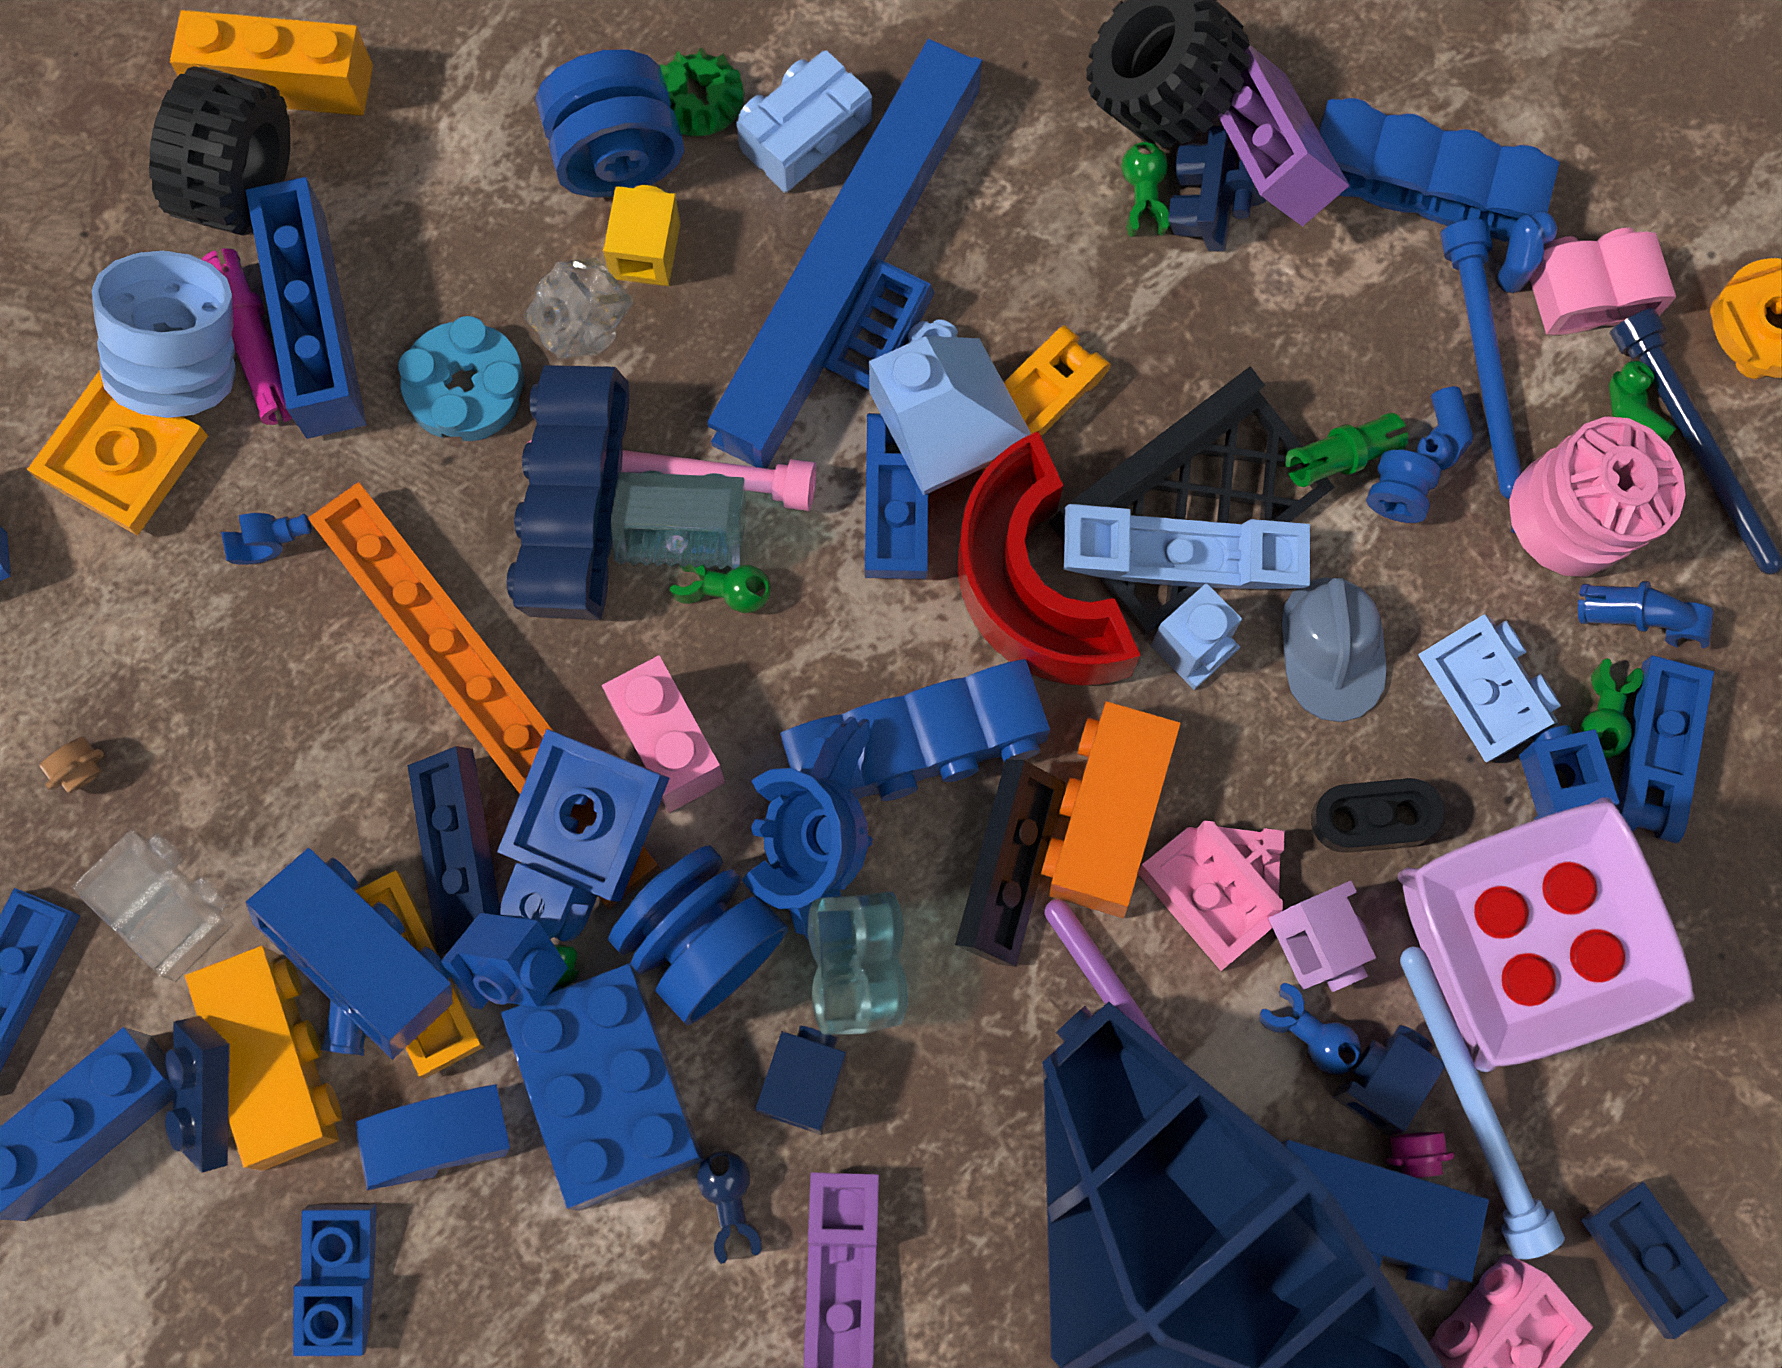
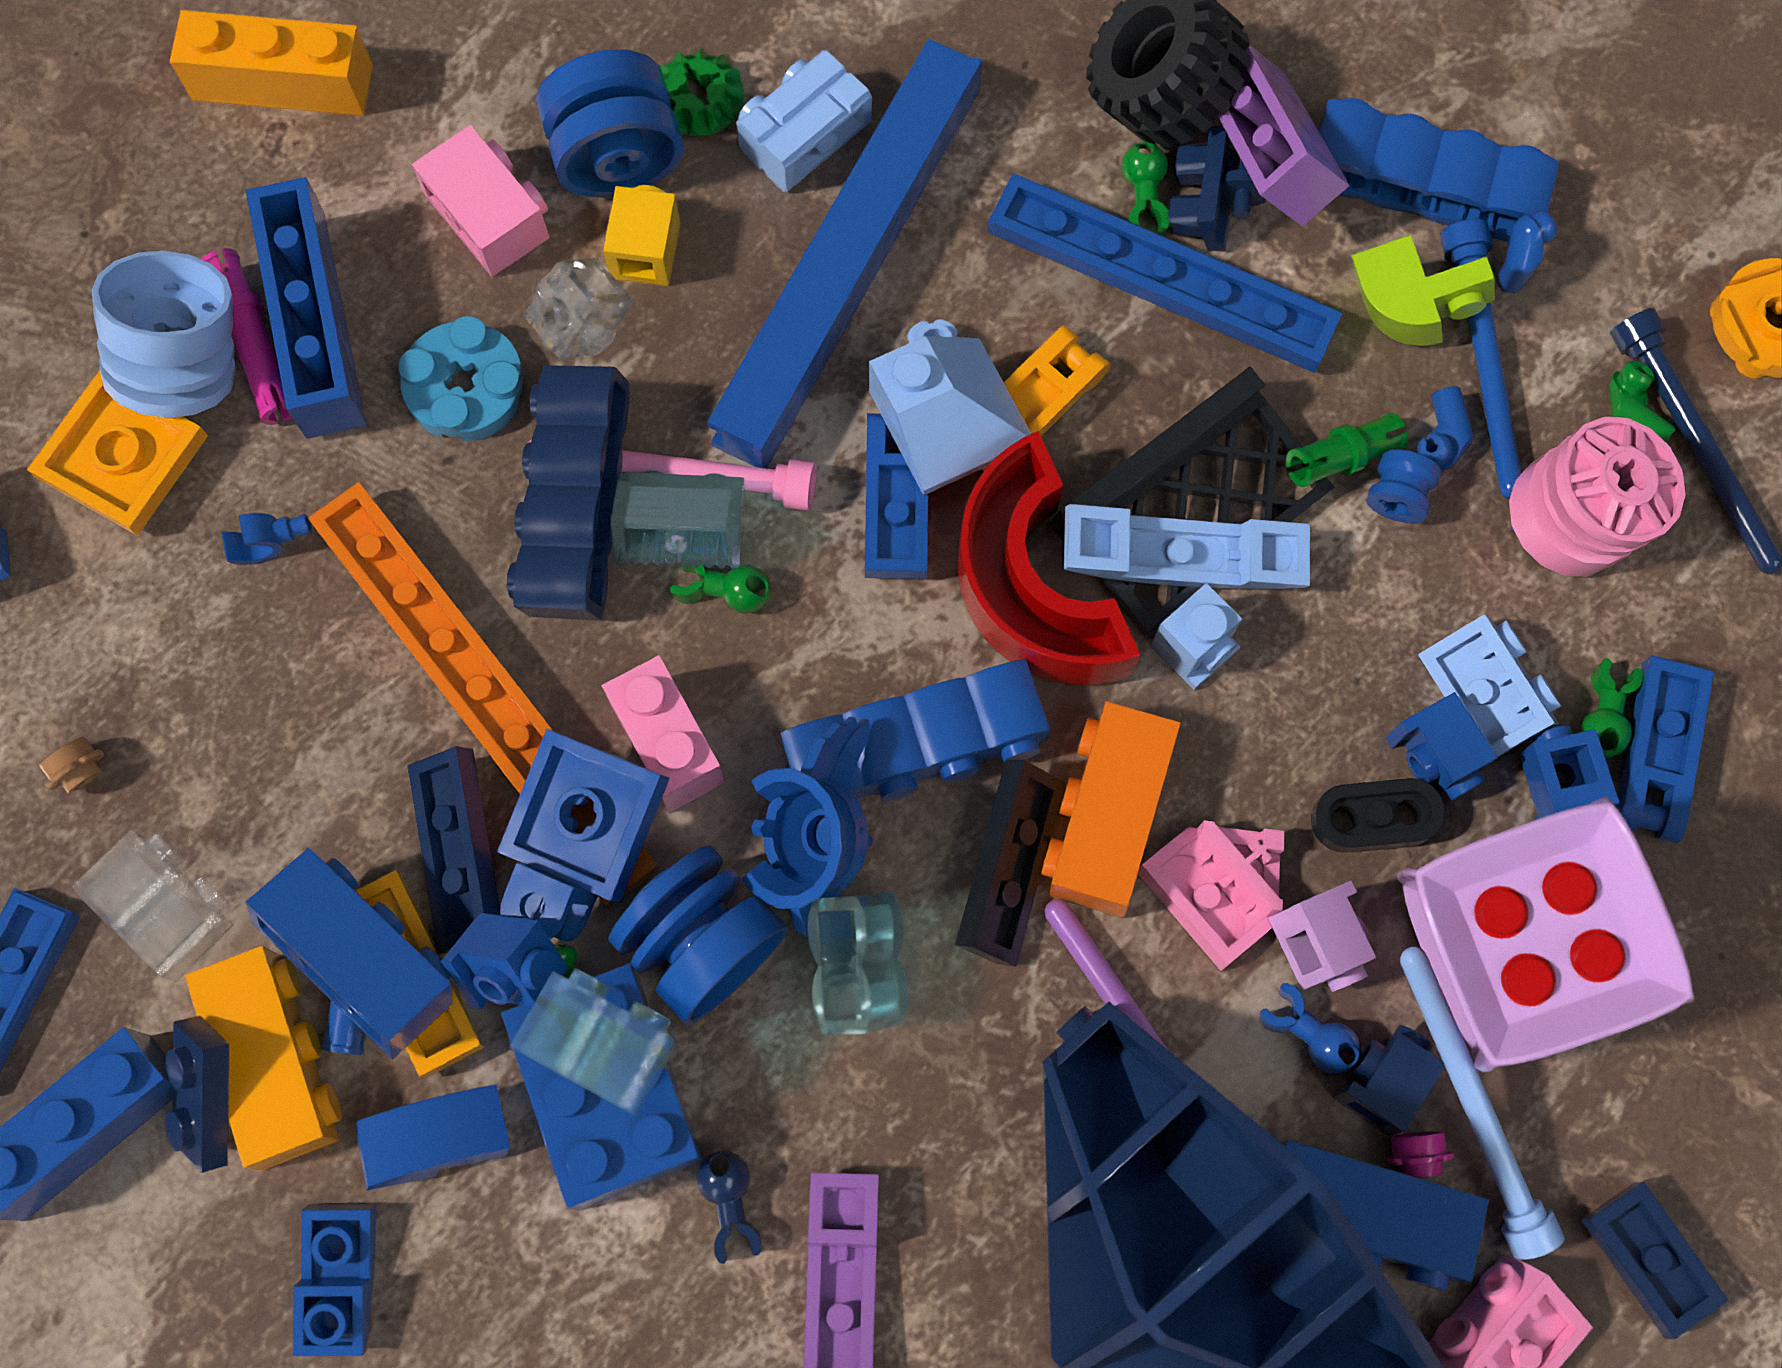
black tyre [149,66,291,236] -> none
dark blue brick [755,1026,847,1135] -> none
blue slope [822,258,935,390] -> none
sand blue piece [1282,577,1386,722] -> none
bright pink brick [1530,228,1676,335] -> none
blue piece [1578,581,1714,649] -> none
none -> bright pink brick [411,125,550,277]
none -> clear light blue brick [510,968,678,1117]
none -> blue plate [987,173,1342,373]
none -> lime brick [1351,234,1495,346]
none -> blue brick [1386,692,1498,801]

